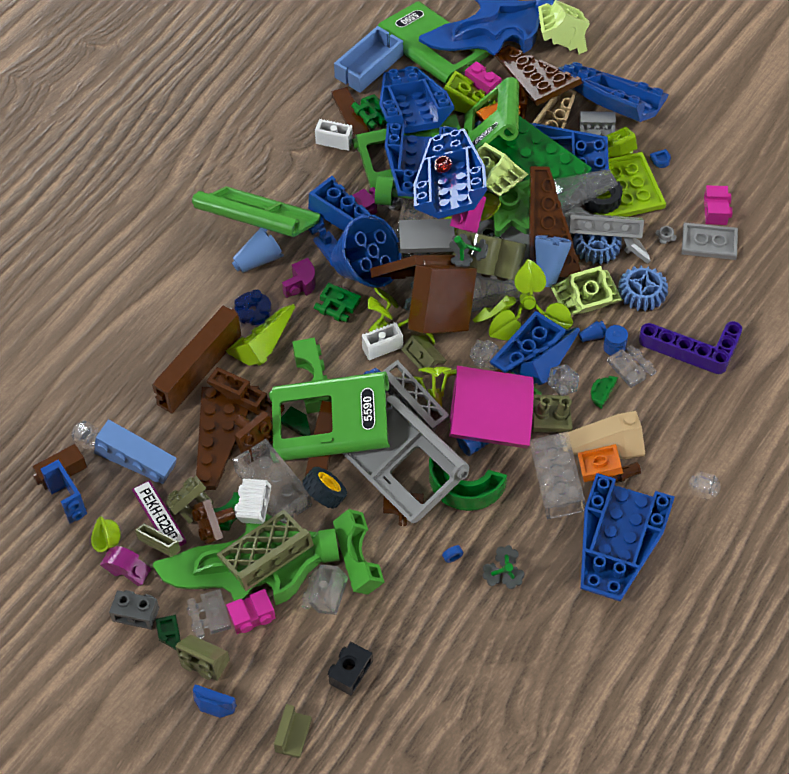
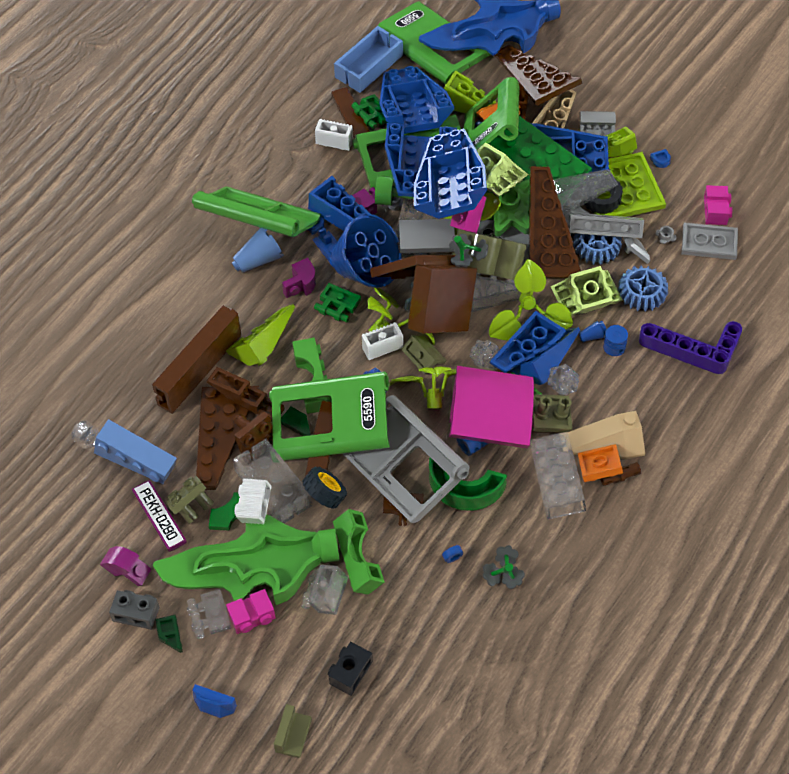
reddish brown brick [32,444,87,490] -> none
blue panel [41,459,87,524] -> none
lime helmet [91,516,121,552] -> none
olive piece [135,523,181,557] -> none
olive slope [175,634,230,681] -> none
reddish brown plate [192,499,235,544] -> none
olive fence [217,509,314,591] -> none
clear blue plate [234,289,272,325] -> none
light grey fence [382,360,449,432] -> none
clear red plate [434,156,452,172] -> none
dark pink brick [465,61,501,96] -> none
lime brick [473,296,516,323] -> none
medium blue cone [535,235,572,287] -> none
yellowish green slope [538,0,590,54] -> none
blue wedge [558,62,669,122] -> none
blue wedge [580,473,675,602] -> none
green tile [590,376,618,409] -> none
clear plate [607,345,657,388] -> none
clear head [689,471,721,500] -> none

